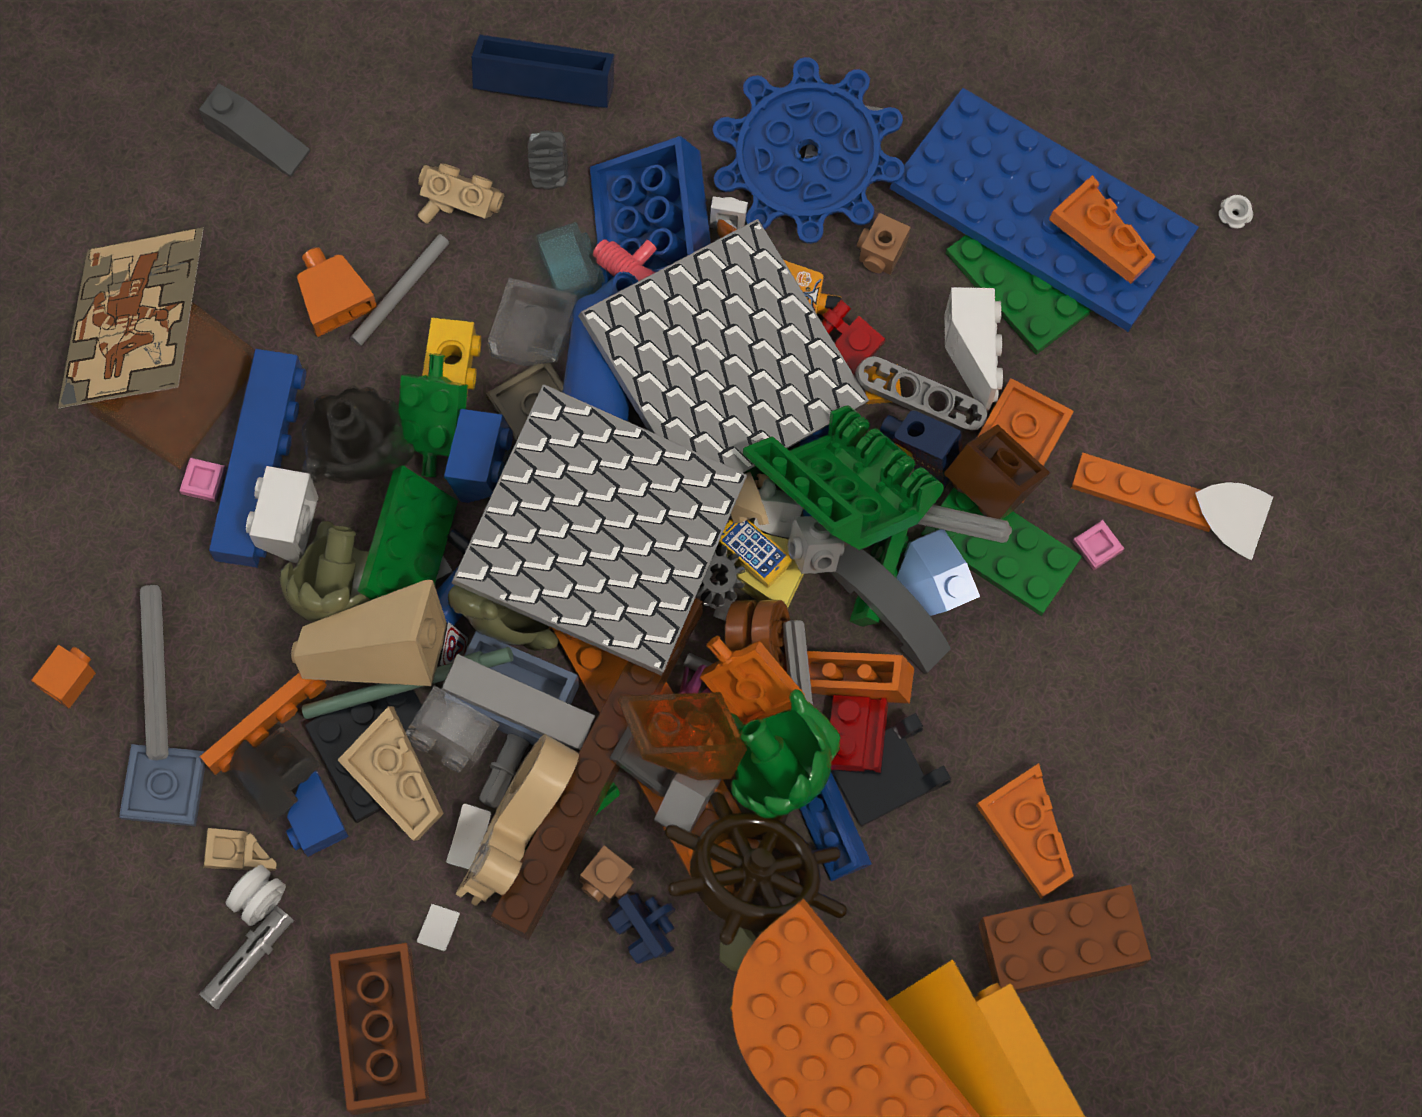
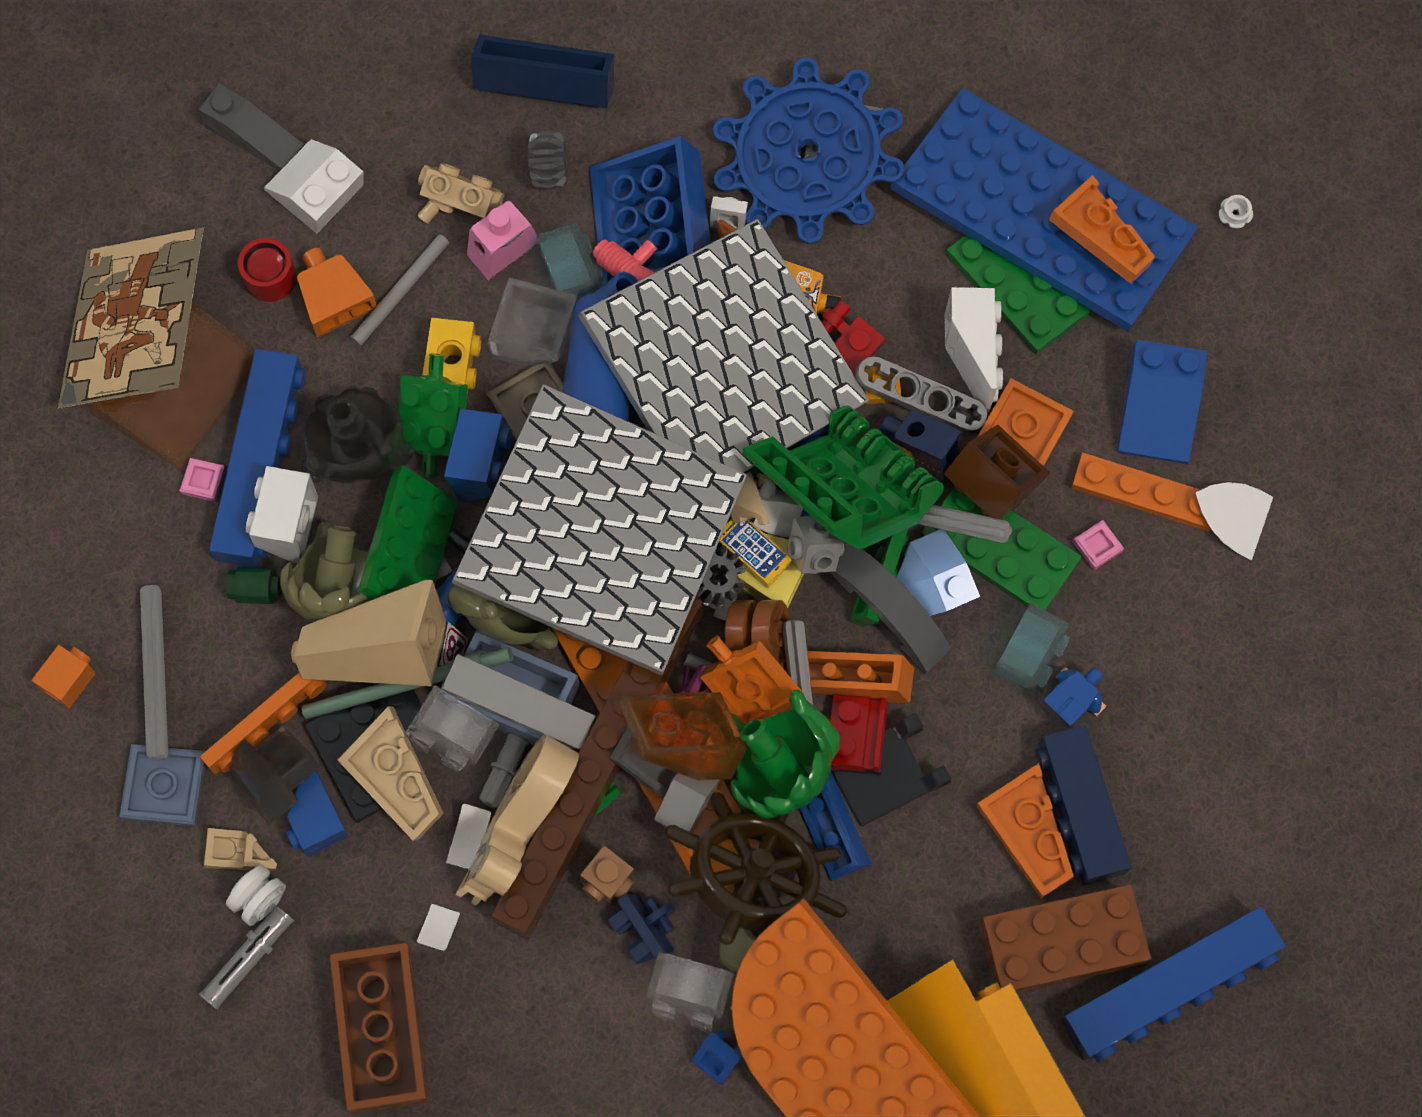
medium nougat brick [857,213,911,275] -> none
none -> dark green brick [226,567,282,605]
none -> red piece [238,238,297,302]
none -> white slope [264,139,364,233]
none -> bright pink torso [467,201,541,281]
none -> clear brick [646,952,734,1031]
none -> blue tile [691,1030,742,1085]
none -> clear light blue brick [993,603,1070,695]
none -> dark blue brick [1035,725,1132,885]
none -> blue piece [1044,666,1106,727]
none -> blue brick [1060,906,1286,1062]
none -> blue slope [1117,340,1207,464]

